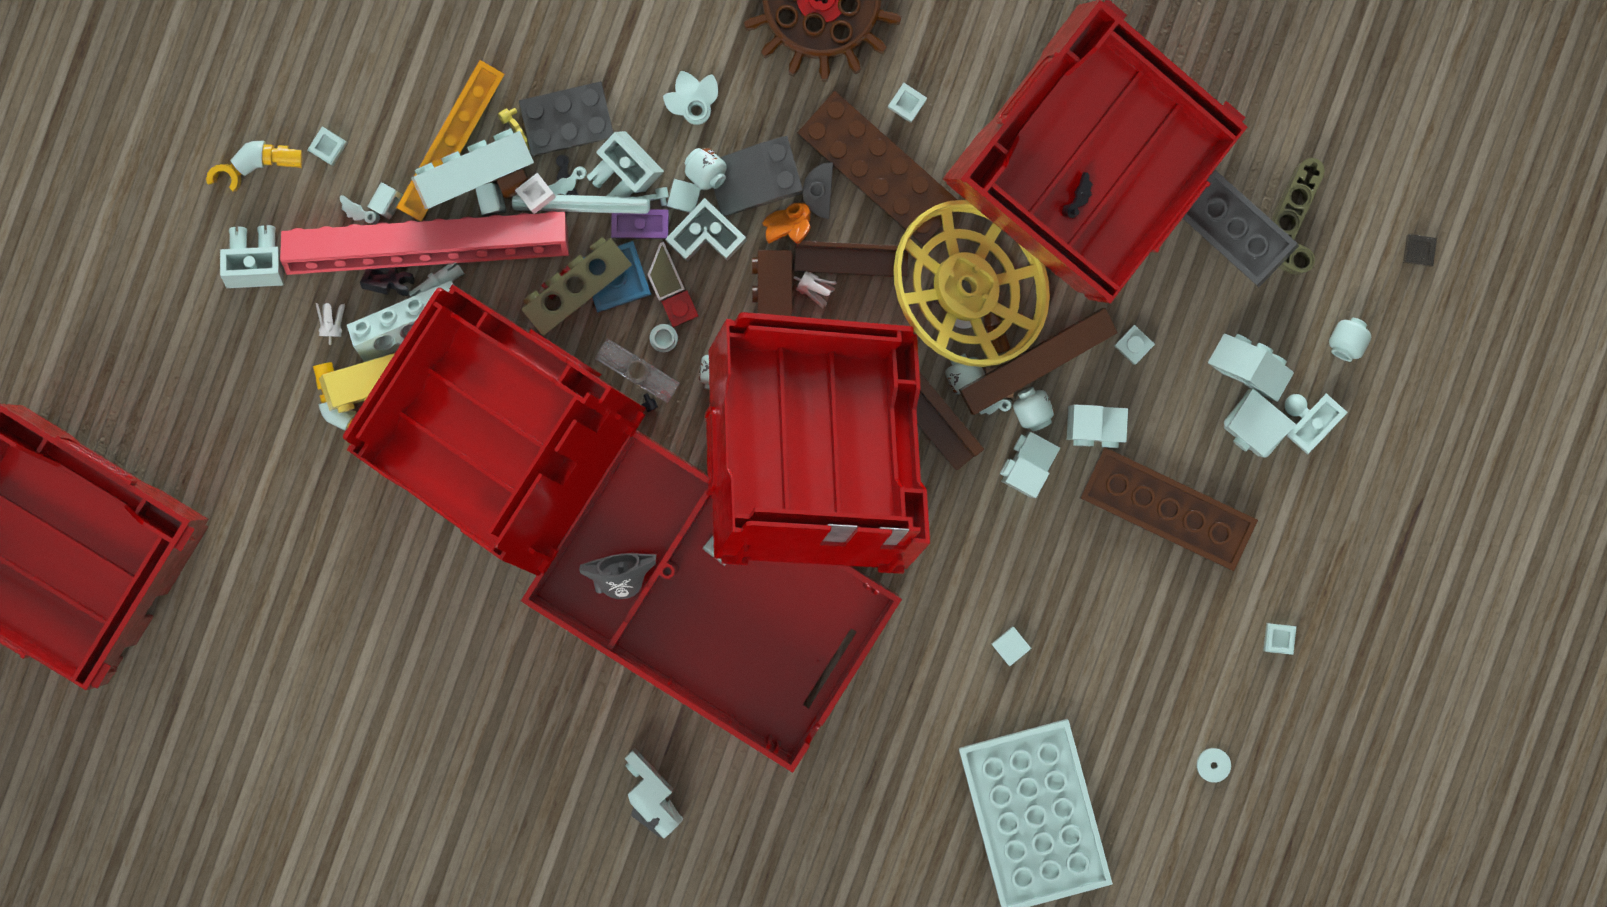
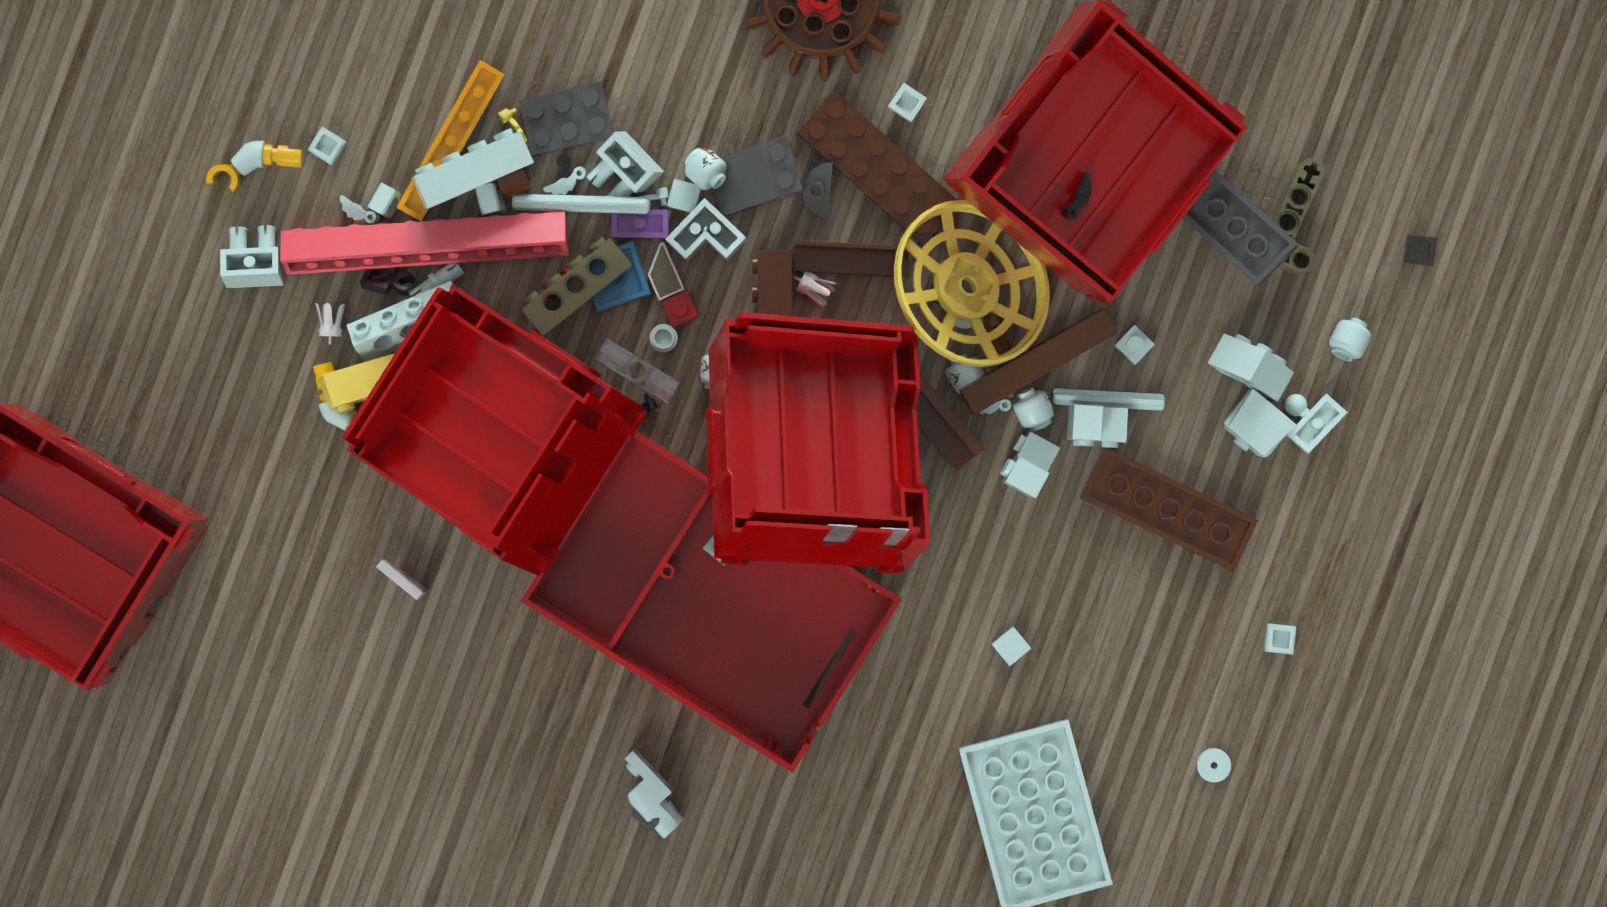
white plate [515,173,556,214] -> none
dark grey hat [579,553,656,599] -> none
light aqua plate [663,71,718,125] -> none
orange plate [762,203,811,244] -> none
none -> white tile [376,559,427,600]
none -> light aqua axle [1052,388,1165,411]

